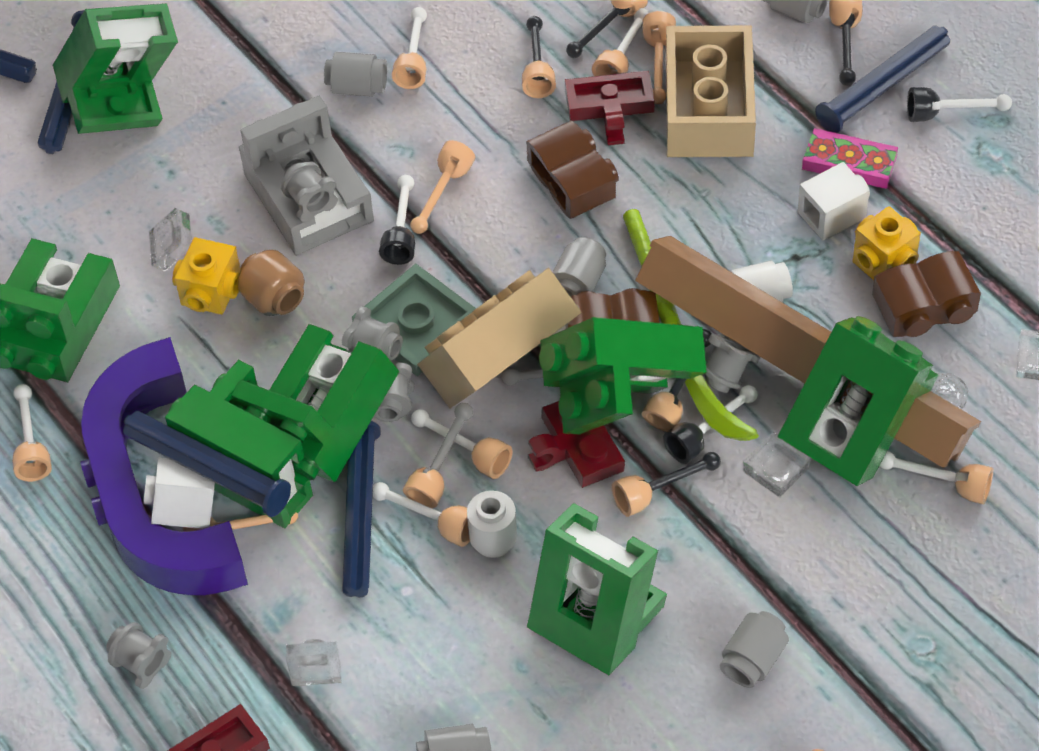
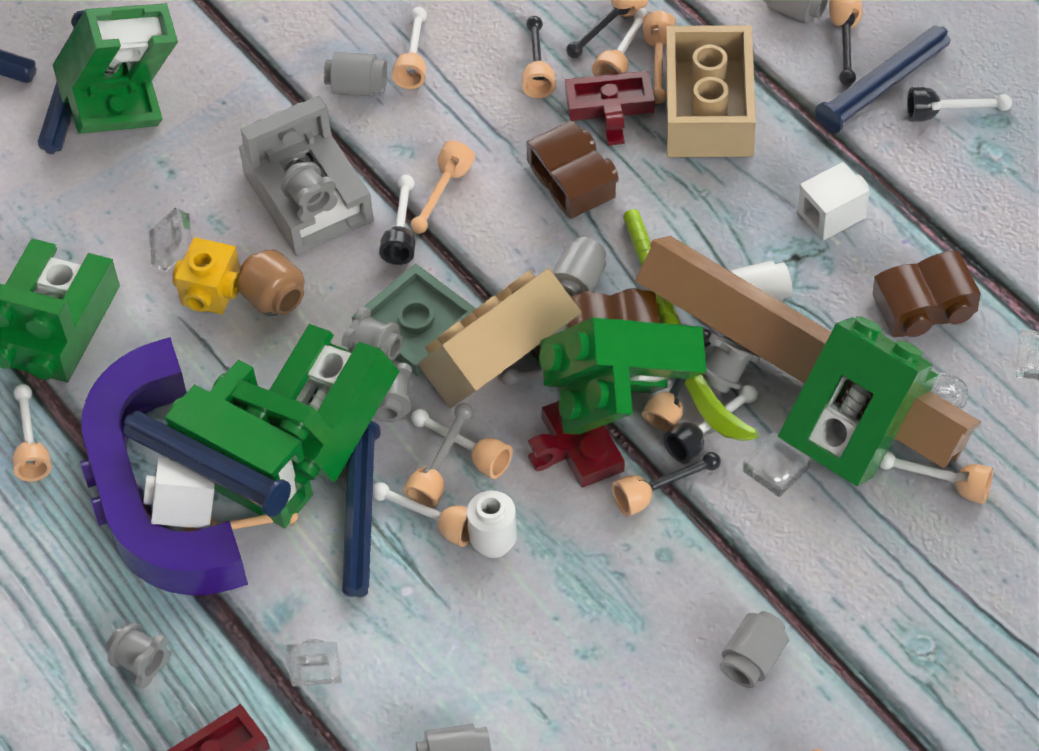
green brick [527,503,667,676] -> none
tile [802,128,898,189] -> none
yellow brick [852,206,921,280] -> none

